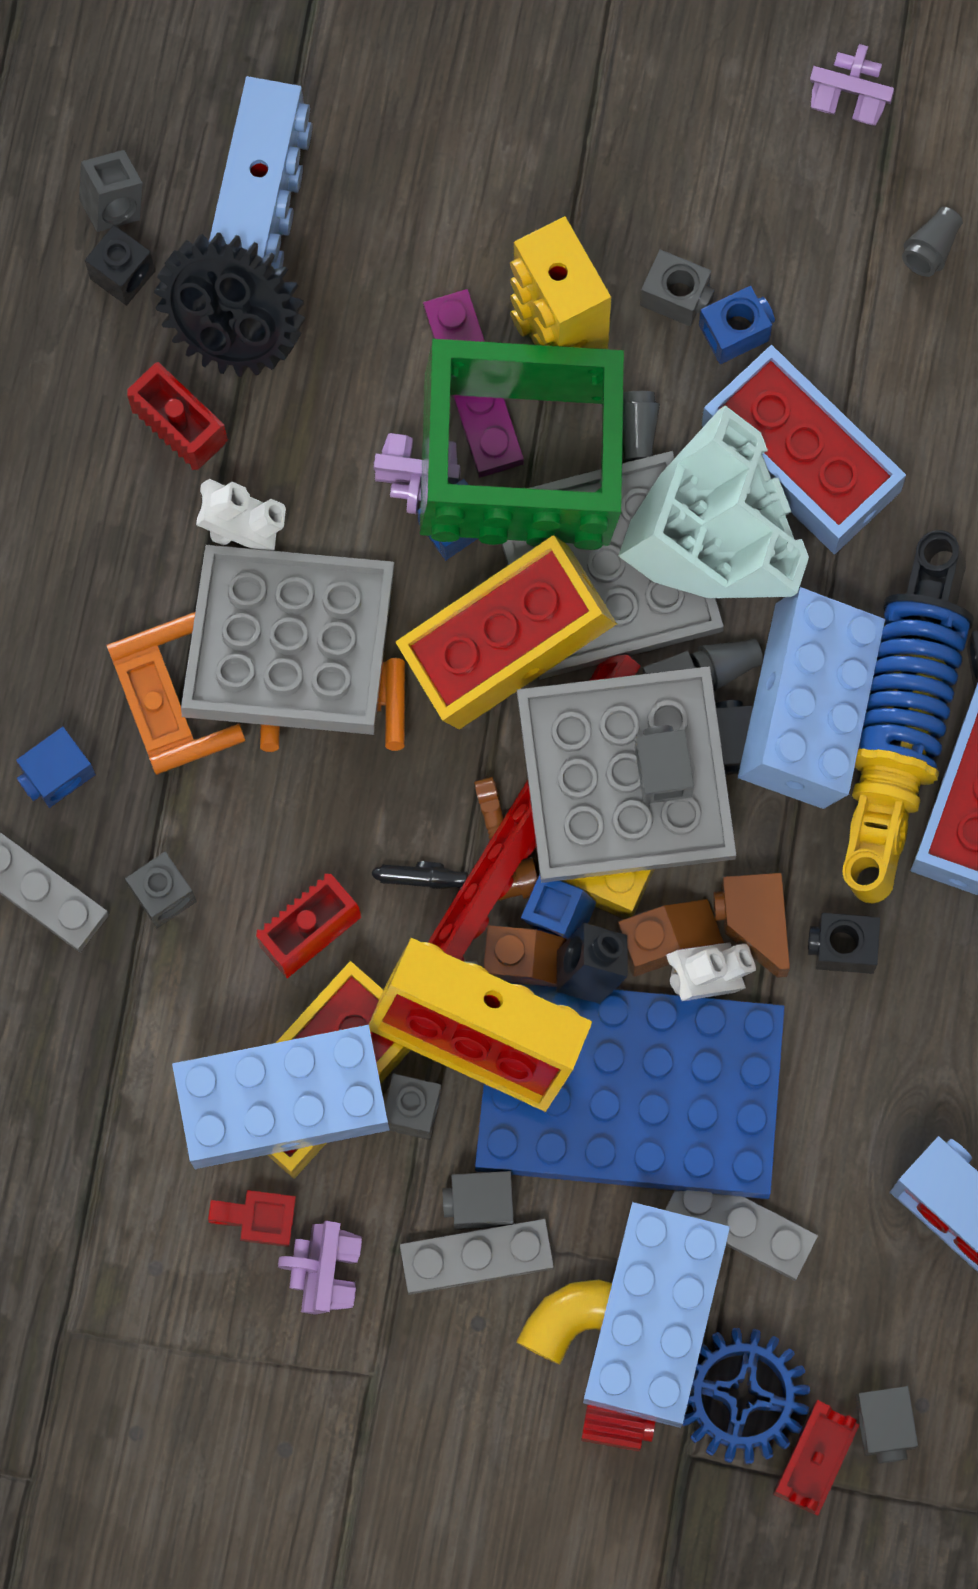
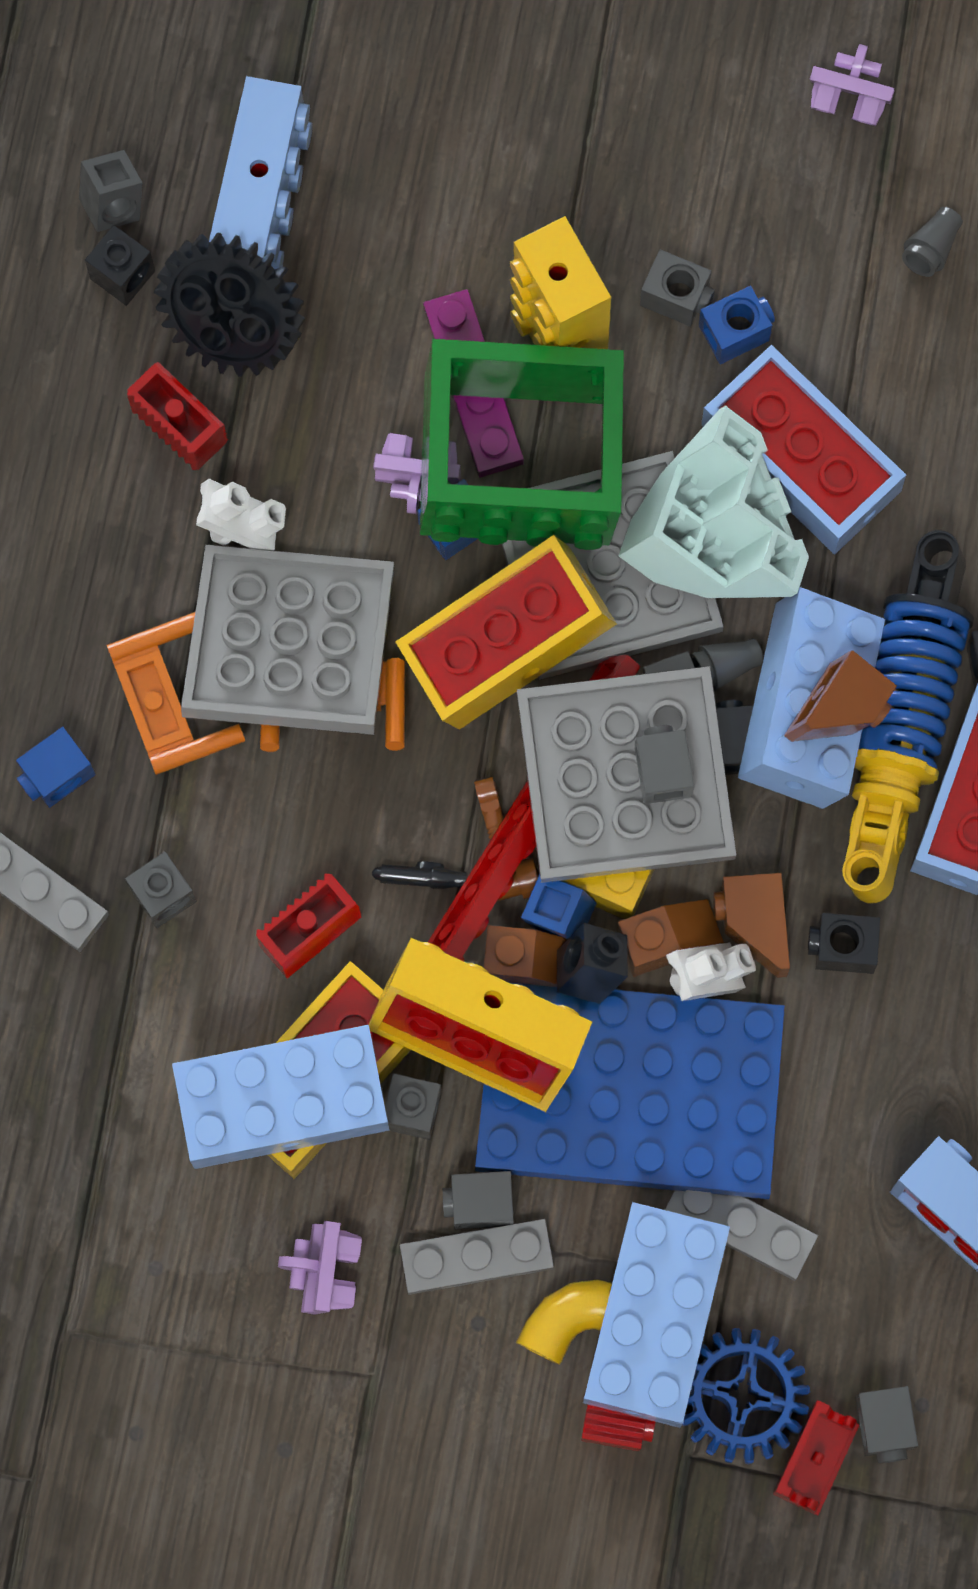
red plate [208,1190,296,1247] -> none
dark grey cone [622,391,660,461] -> none
none -> dark orange slope [784,650,897,742]

